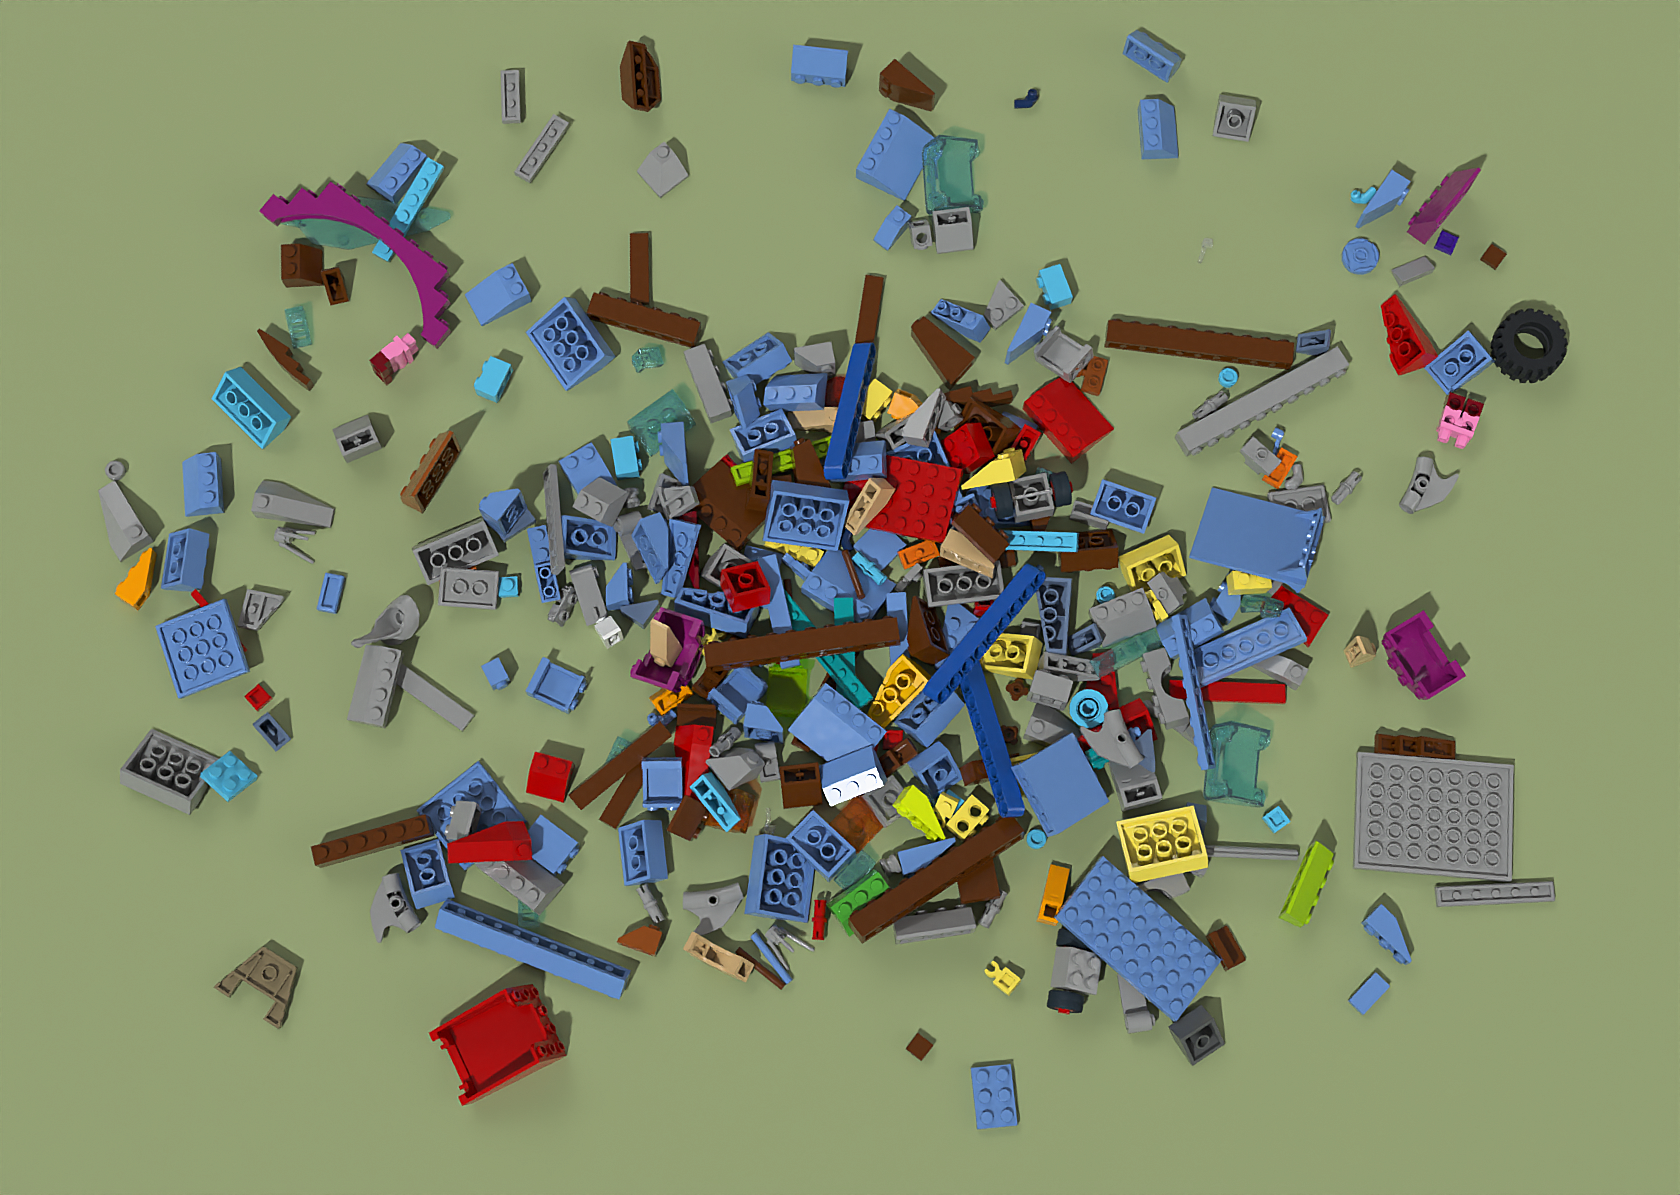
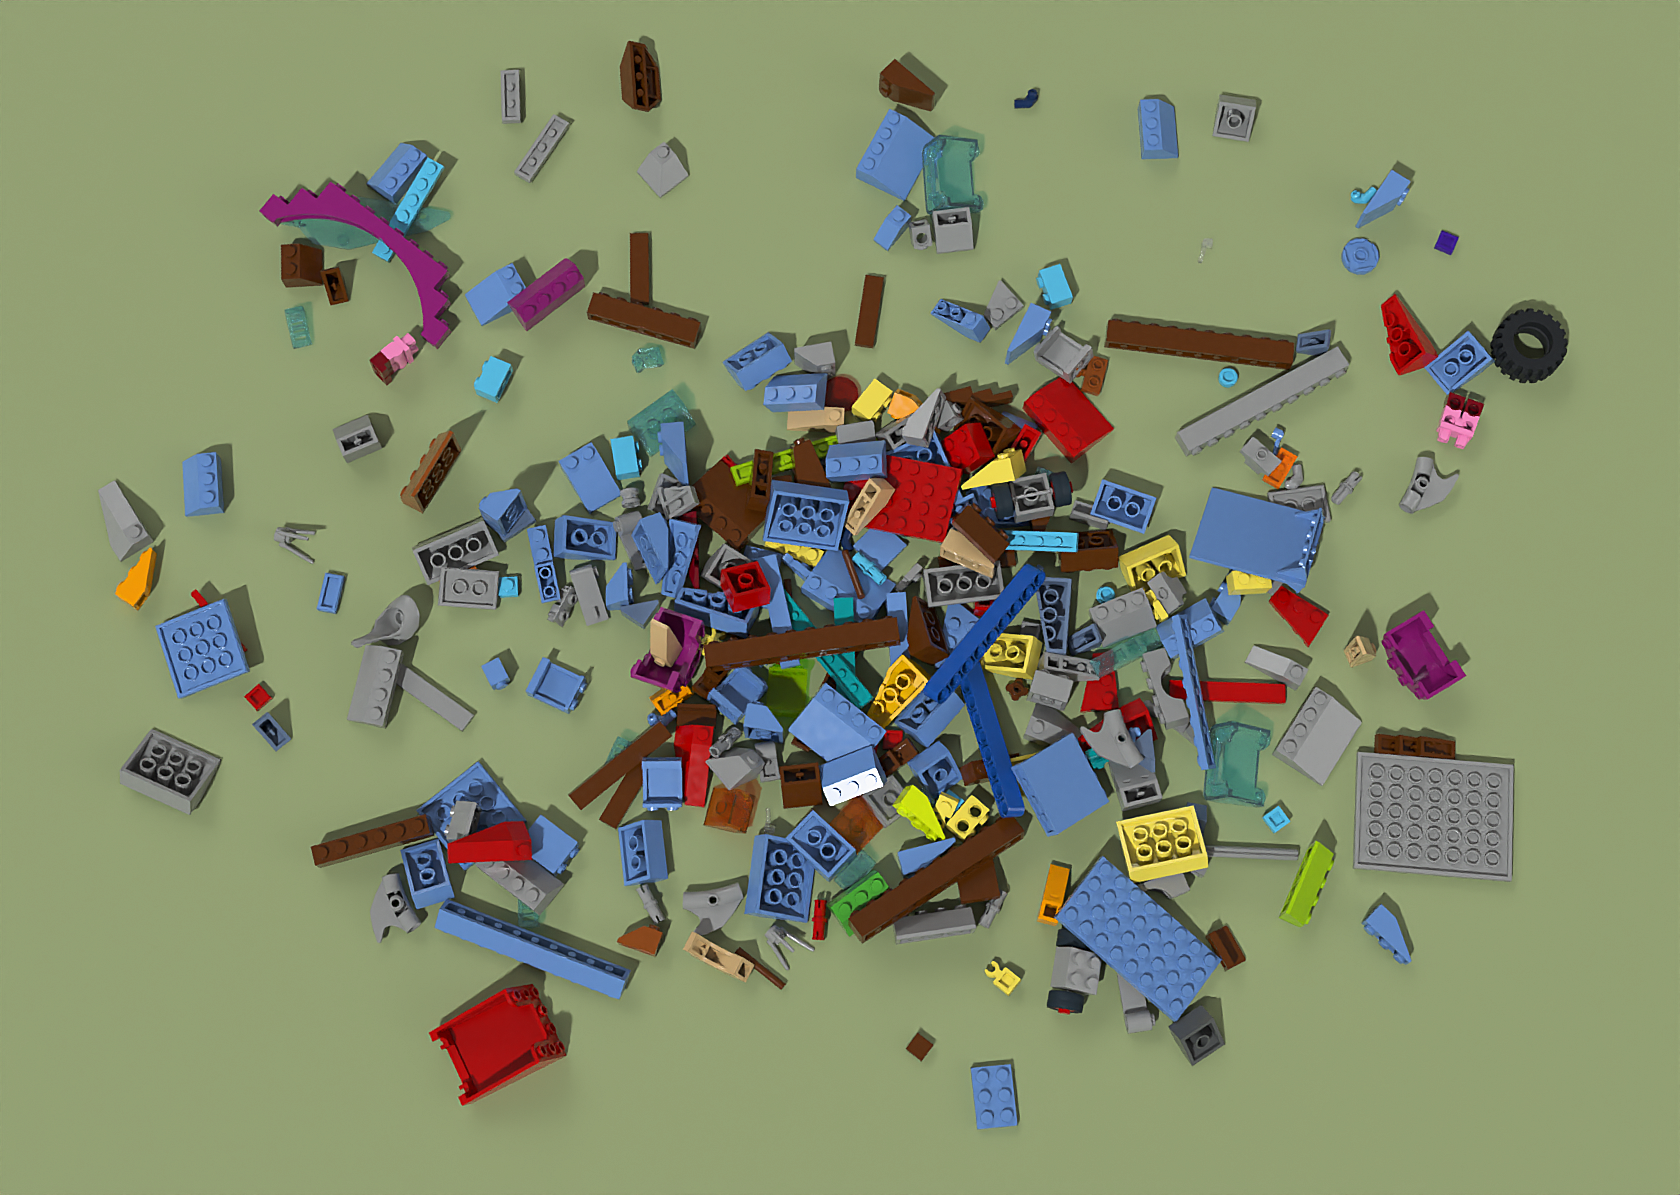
light grey tile [105,461,126,481] -> none
medium blue slope [161,528,209,592] -> none
medium azure plate [200,751,258,802] -> none
medium azure slope [211,367,291,449] -> none
dark tan wing [213,946,298,1029] -> none
light grey wing [237,589,285,631] -> none
light grey wedge [251,480,334,528] -> none
reddish brown slope [257,328,314,391] -> none
medium blue slope [526,297,616,391] -> none
red slope [526,752,575,803] -> none
light grey tile [543,464,565,575] -> none
light grey slope [572,477,629,527] -> none
white slope [594,616,624,649] -> none
reddish brown slope [667,795,711,841] -> none
light grey brick [683,344,734,424] -> none
medium azure slope [690,772,741,832] -> none
medium blue slope [726,375,761,429] -> none
medium blue slope [730,408,797,463] -> none
medium blue bar [751,932,793,985] -> none
medium blue slope [791,45,848,88] -> none
blue beam [824,342,876,480] -> none
light grey wheel [879,854,902,878] -> none
orange plate [897,540,940,570] -> none
reddish brown slope [911,316,975,390] -> none
reddish brown plate [1000,725,1018,745] -> none
medium azure tile [1026,829,1046,849] -> none
medium azure piece [1069,689,1108,728] -> none
medium blue slope [1123,30,1182,83] -> none
light grey pin [1192,391,1228,421] -> none
medium blue plate [1193,608,1307,688] -> none
clear light blue slope [1240,595,1284,618] -> none
medium blue tile [1348,972,1390,1015] -> none
light grey slope [1391,256,1435,287] -> none
magenta slope [1407,168,1481,245] -> none
light grey tile [1434,881,1555,907] -> none
reddish brown tile [1480,244,1507,270] -> none
none -> magenta slope [507,258,585,331]
none -> light grey slope [1272,687,1362,786]

